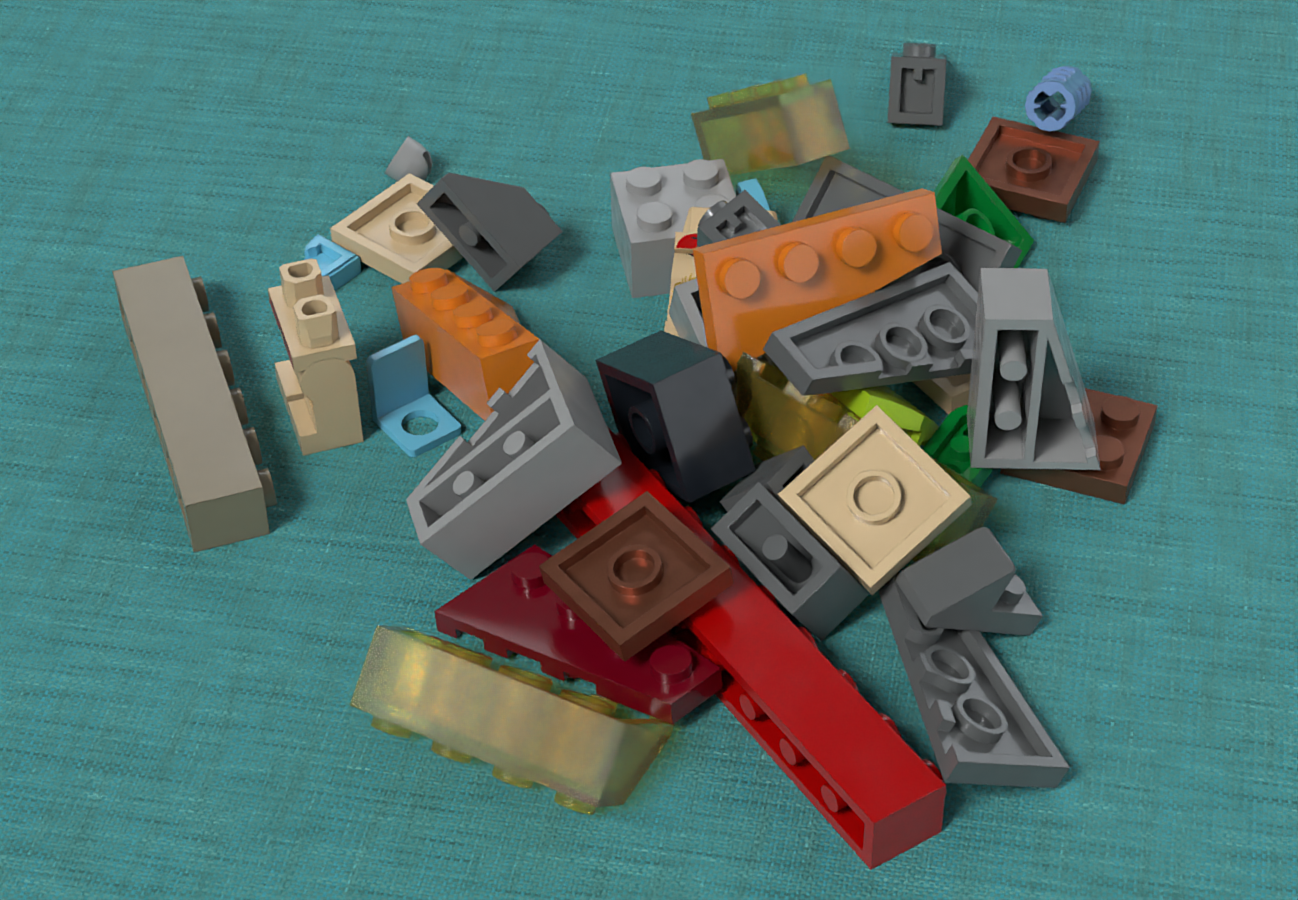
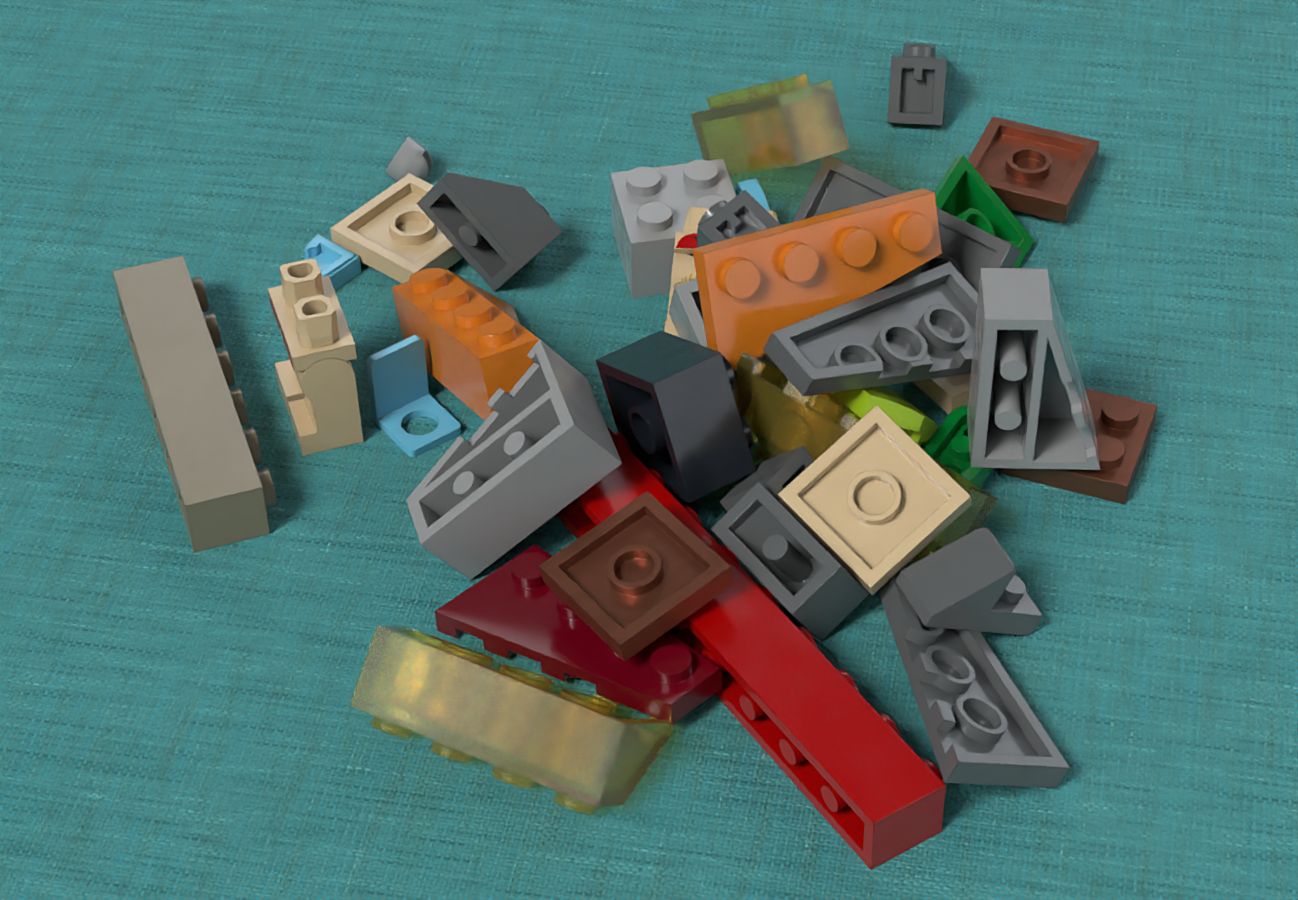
medium blue axle [1025,65,1092,131] -> none

